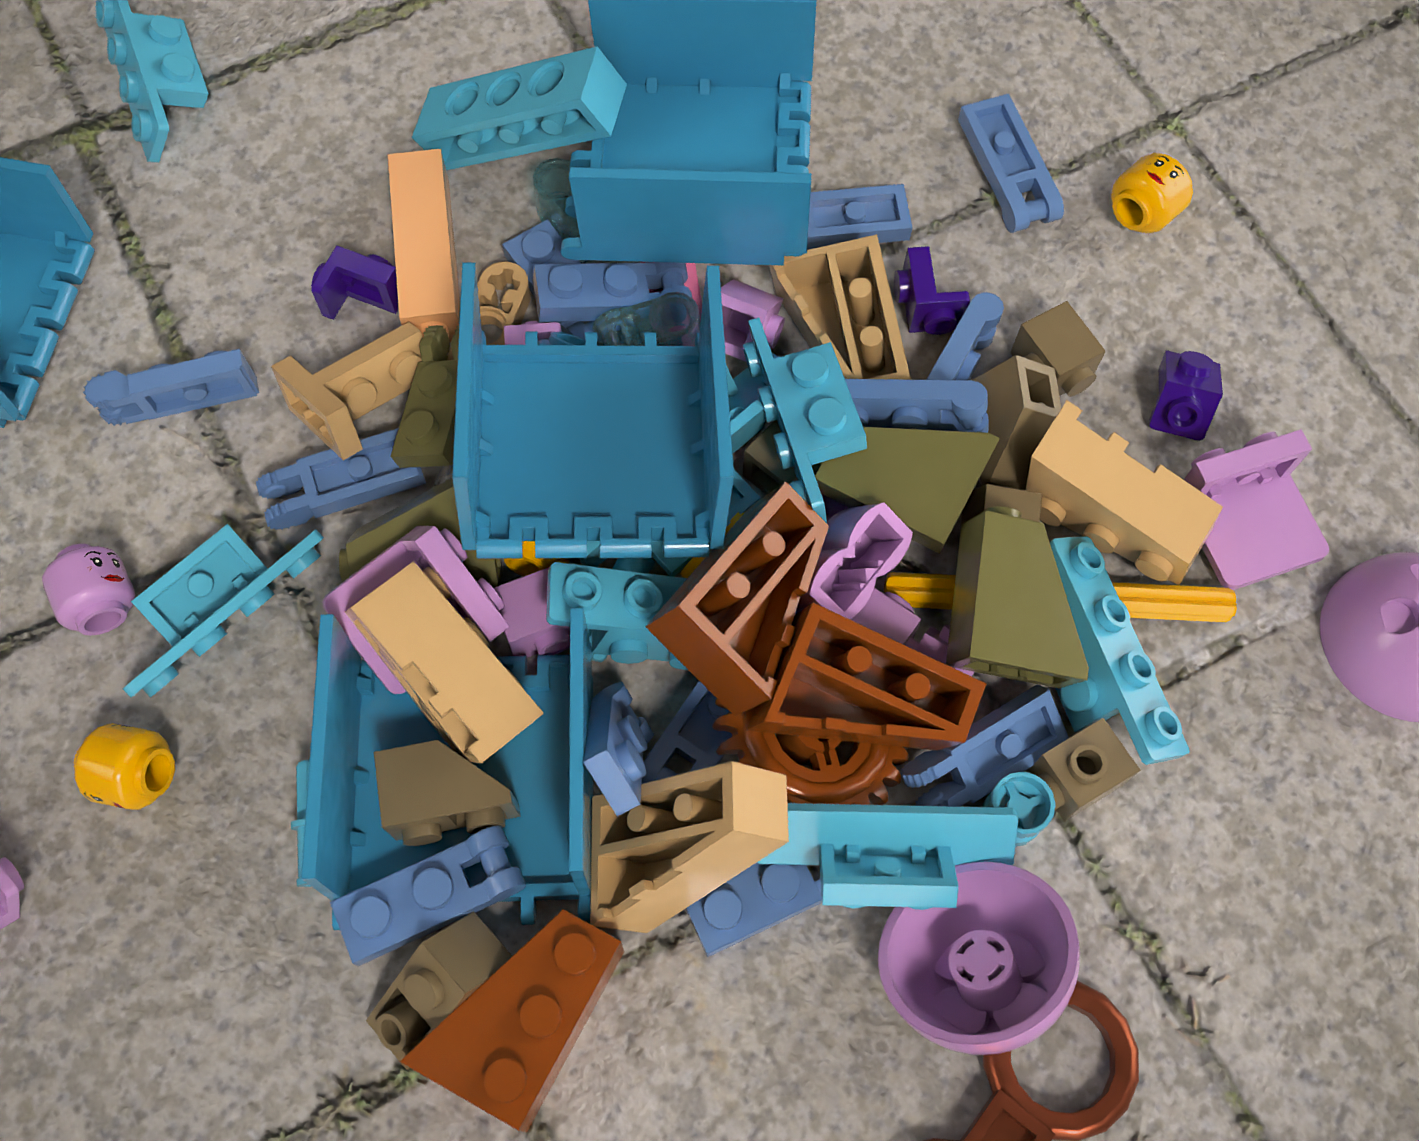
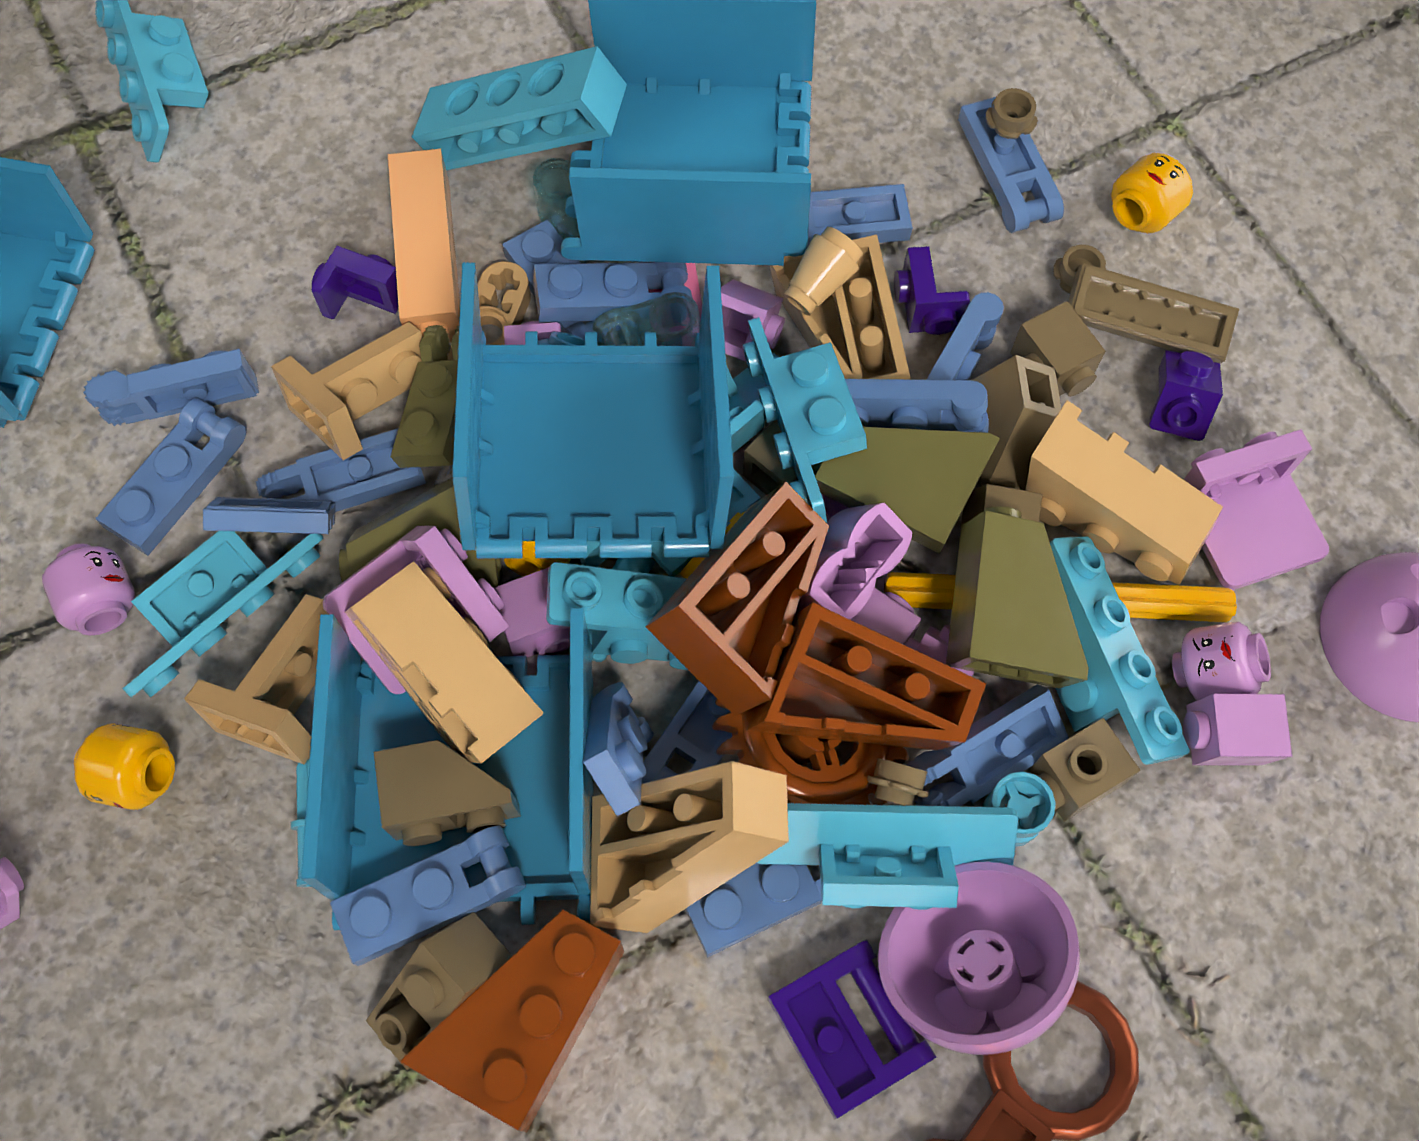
none -> medium blue plate [95,398,246,556]
none -> tan bracket [184,594,327,765]
none -> medium blue tile [203,497,335,534]
none -> dark purple plate [767,939,937,1120]
none -> tan cone [783,227,863,316]
none -> dark tan plate [867,758,929,806]
none -> dark tan plate [986,88,1038,139]
none -> dark tan plate [1053,245,1106,294]
none -> dark tan plate [1068,263,1239,363]
none -> lavender head [1172,622,1271,701]
none -> lavender brick [1183,694,1292,766]

